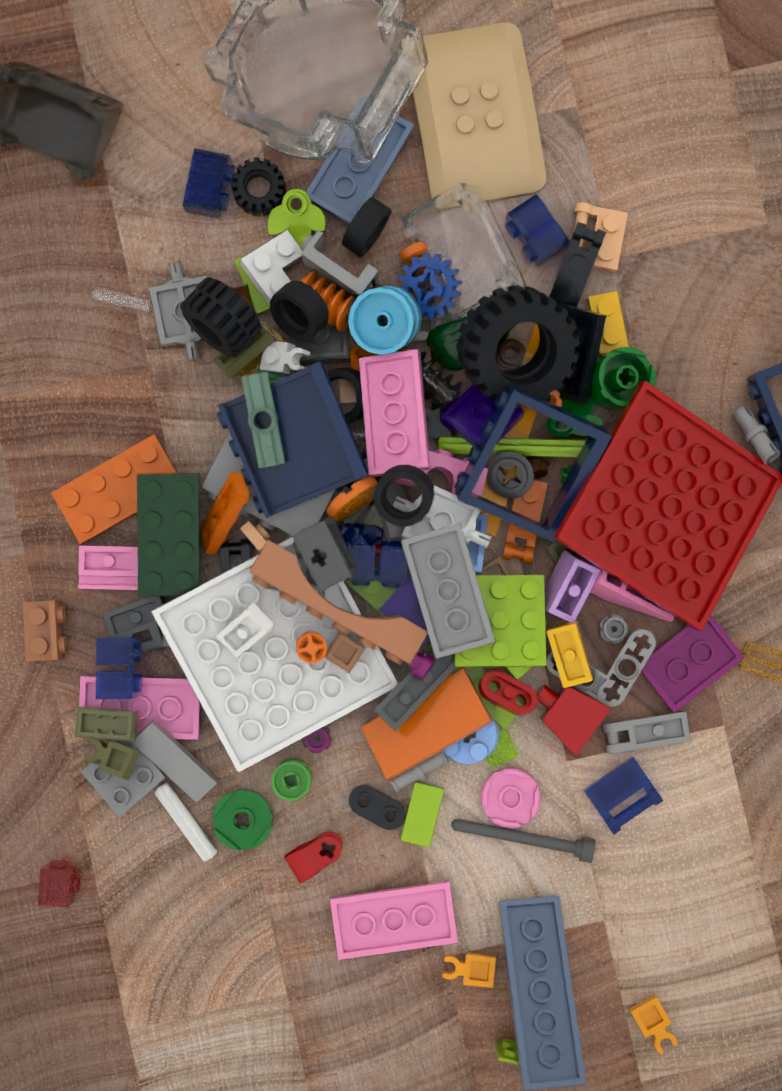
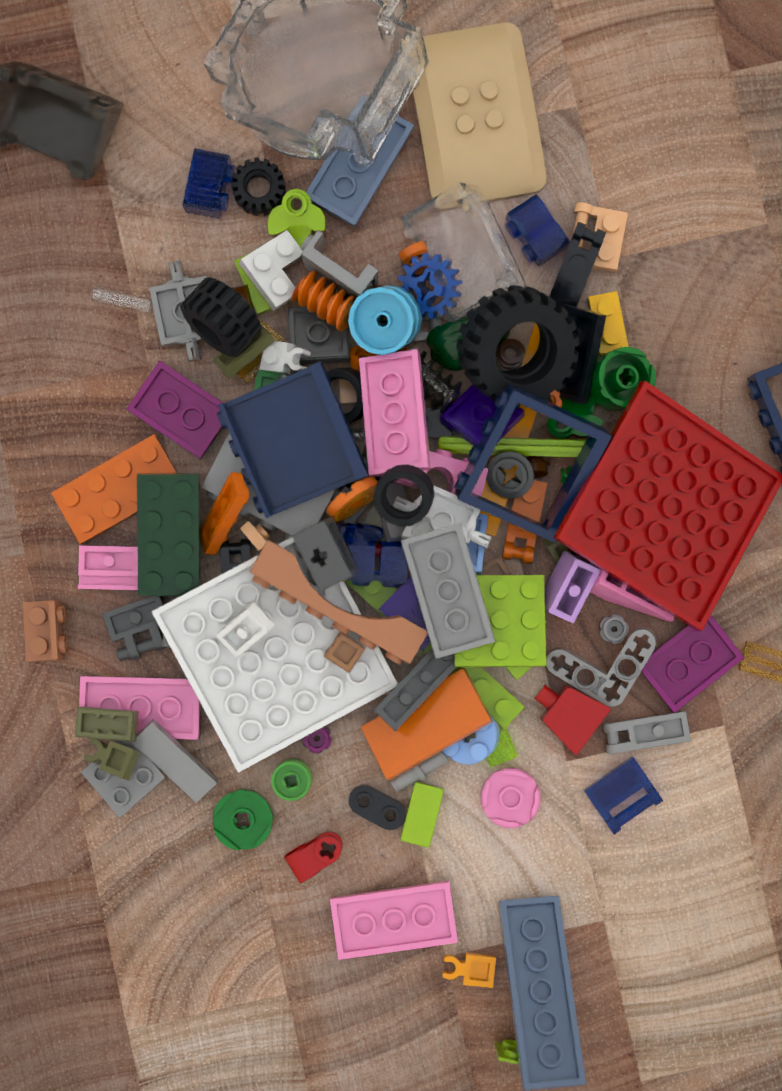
clear red brick [38,860,81,907] -> none
clear blue piece [96,637,143,699] -> none
white axle [154,782,217,862] -> none
sand green piece [241,372,286,468] -> none
black tyre [270,281,328,341] -> none
orange wheel [296,631,327,663] -> none
black tyre [342,197,391,257] -> none
magenta plate [409,651,436,680] -> none
dark grey piece [451,819,595,863] -> none
red plate [479,670,537,716] -> none
yellow plate [546,621,593,688] -> none
light orange plate [629,994,678,1054] -> none
light grey pin [732,405,781,464] -> none
none -> magenta plate [126,360,223,460]

